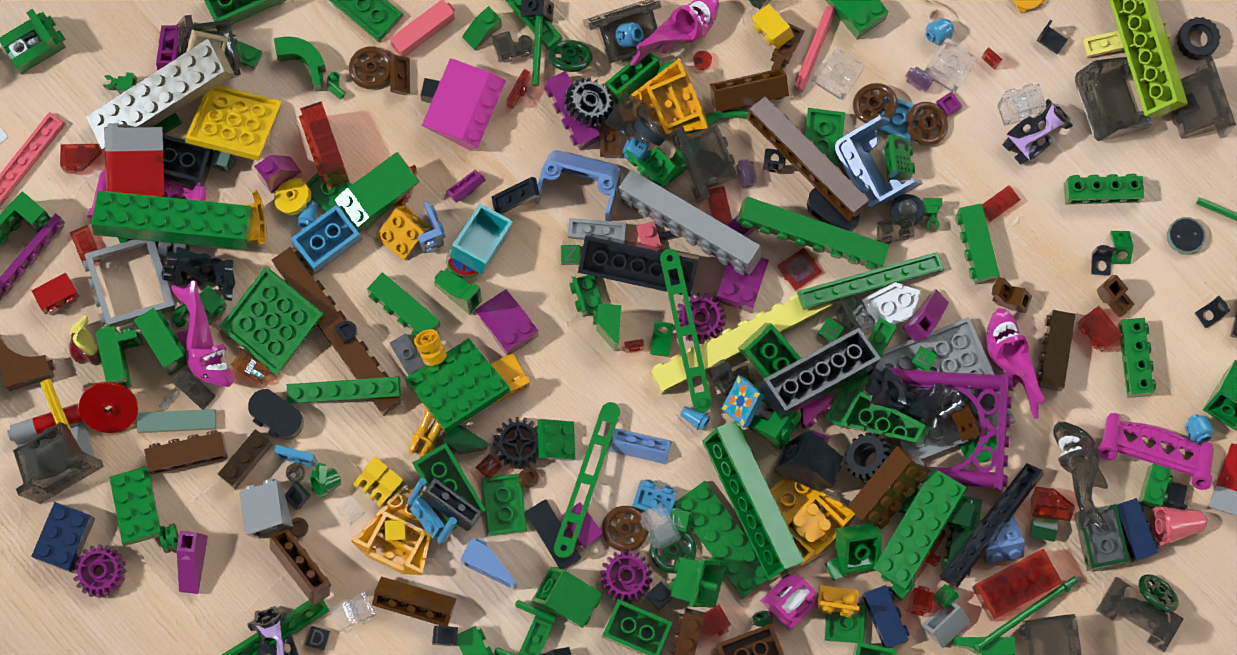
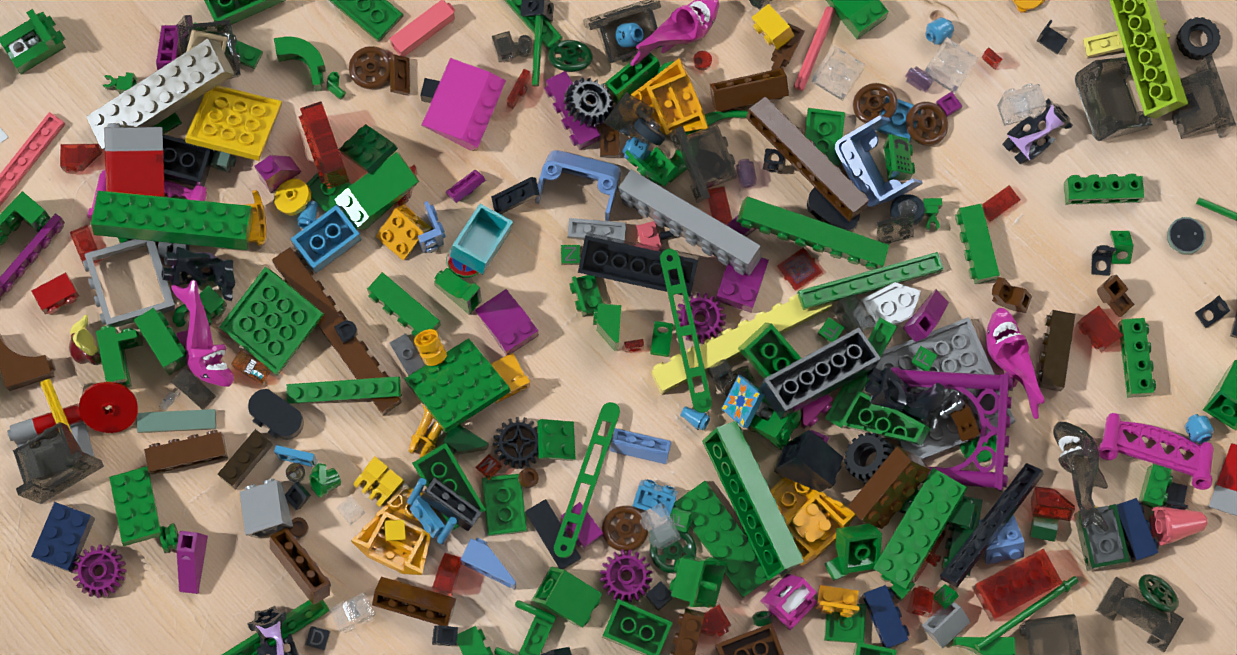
green slope [462,6,502,50] -> none
none -> dark green plate [338,124,398,175]
none -> clear red slope [432,553,462,596]

